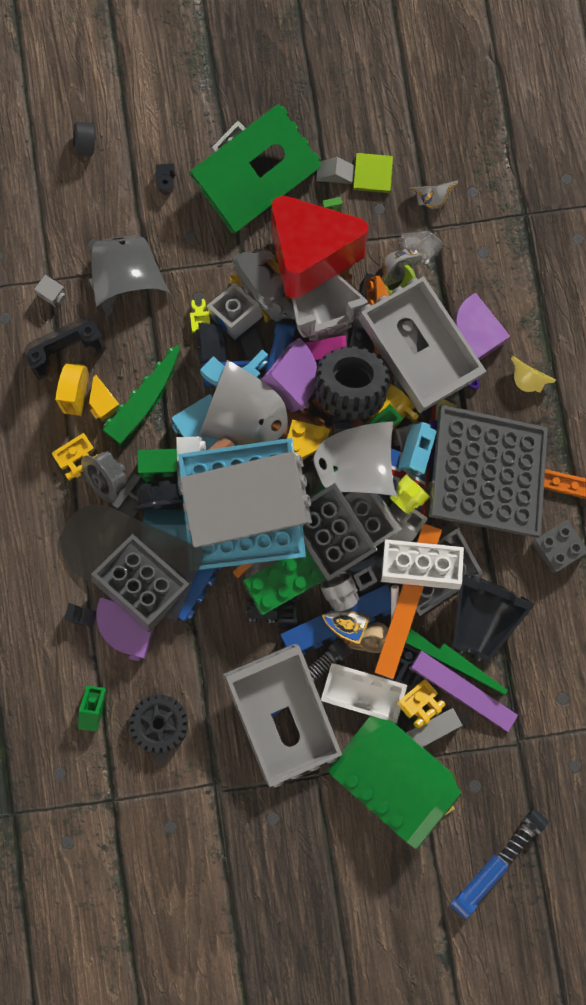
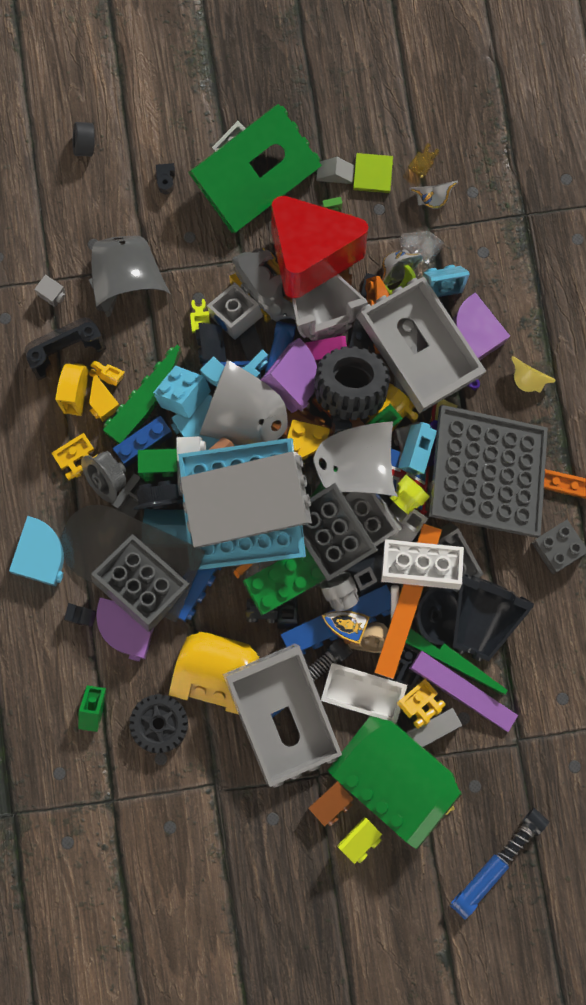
none -> medium azure brick [9,516,64,587]
none -> yellow plate [88,361,125,386]
none -> blue brick [113,416,173,468]
none -> medium azure brick [153,365,211,418]
none -> yellow piece [169,632,260,715]
none -> dark orange brick [308,781,354,827]
none -> neon yellow slope [337,817,382,864]
none -> clear yellow plate [408,143,439,178]
none -> black dish [415,587,459,645]
none -> medium azure slope [422,265,469,297]

